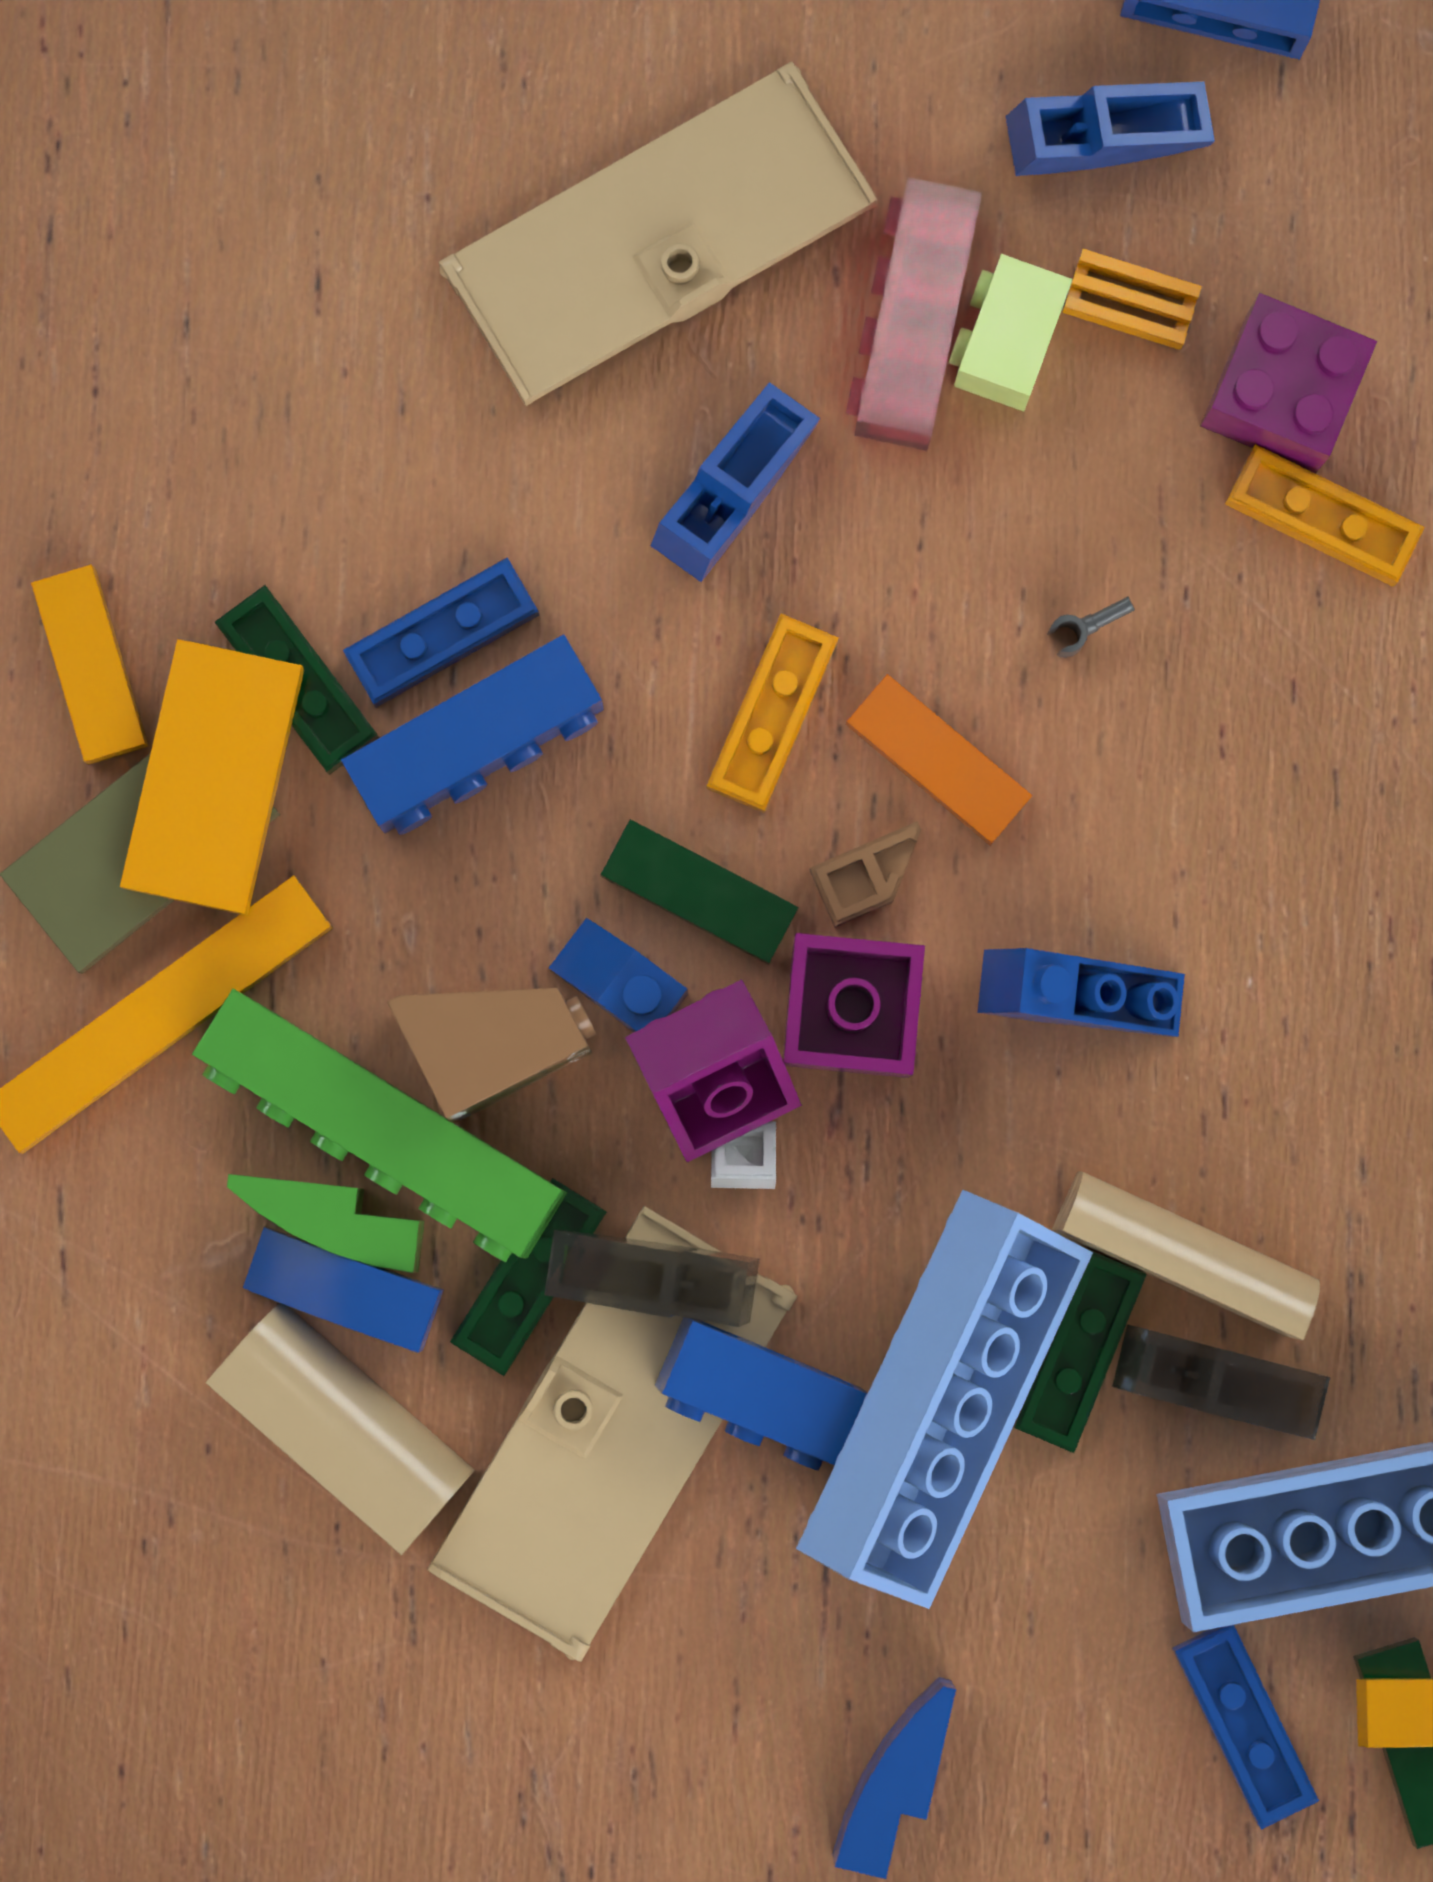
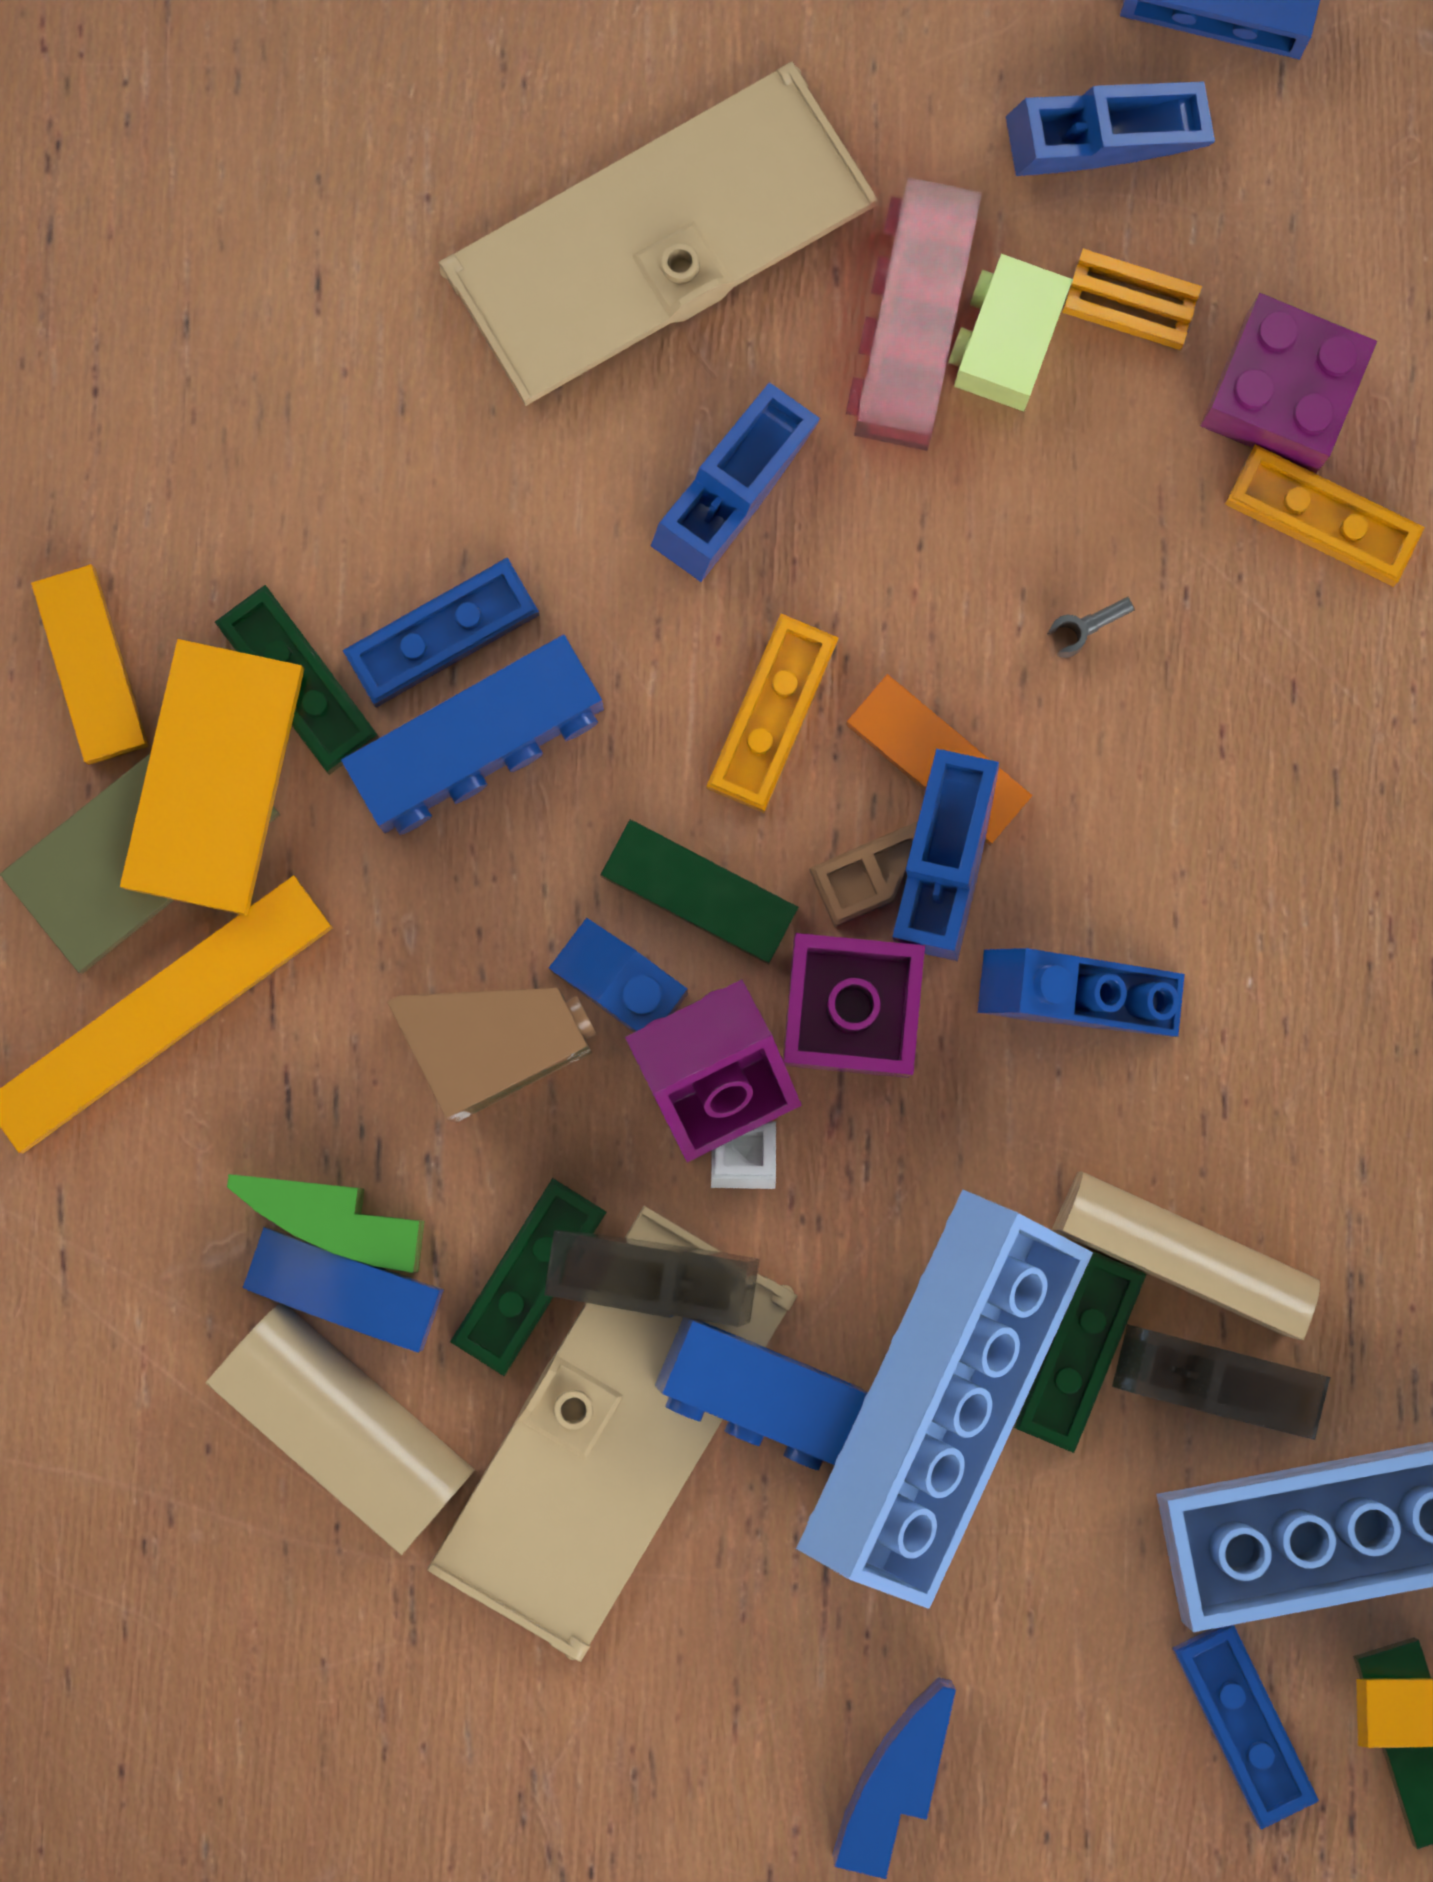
bright green brick [192,989,567,1262] -> none
none -> blue slope [892,748,999,961]

